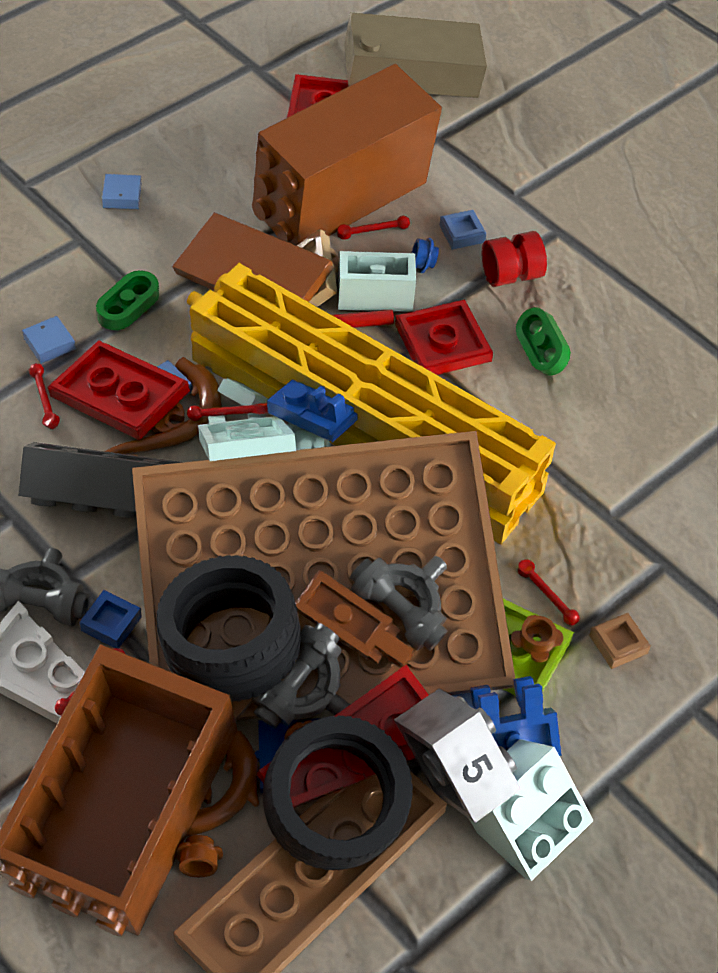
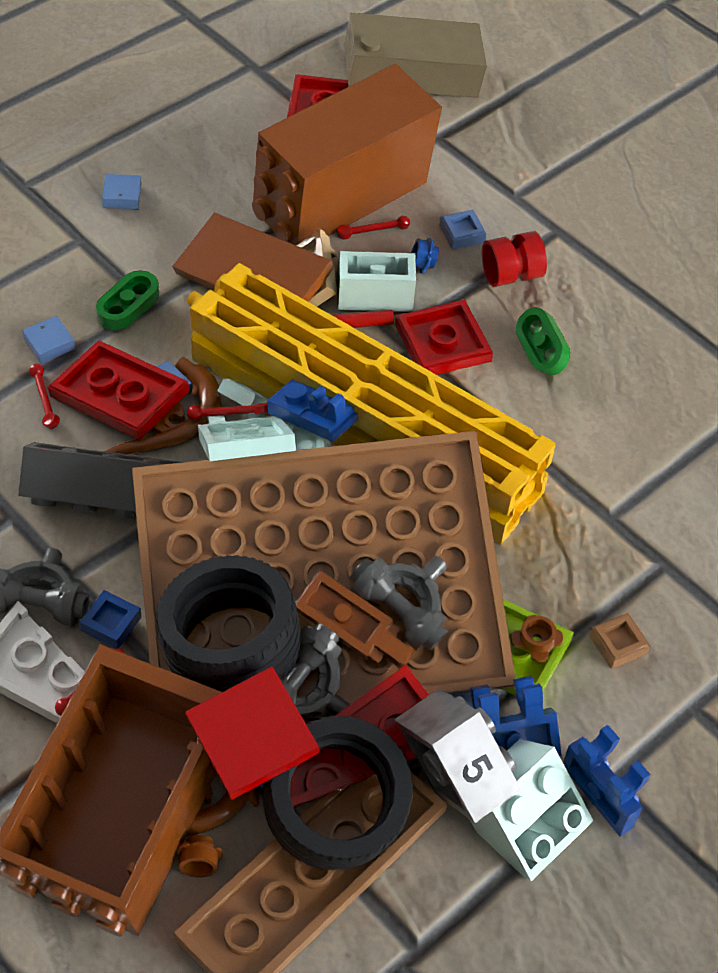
red hinge [518,559,580,626] -> none
none -> red tile [185,666,320,800]
none -> blue plate [563,725,651,837]

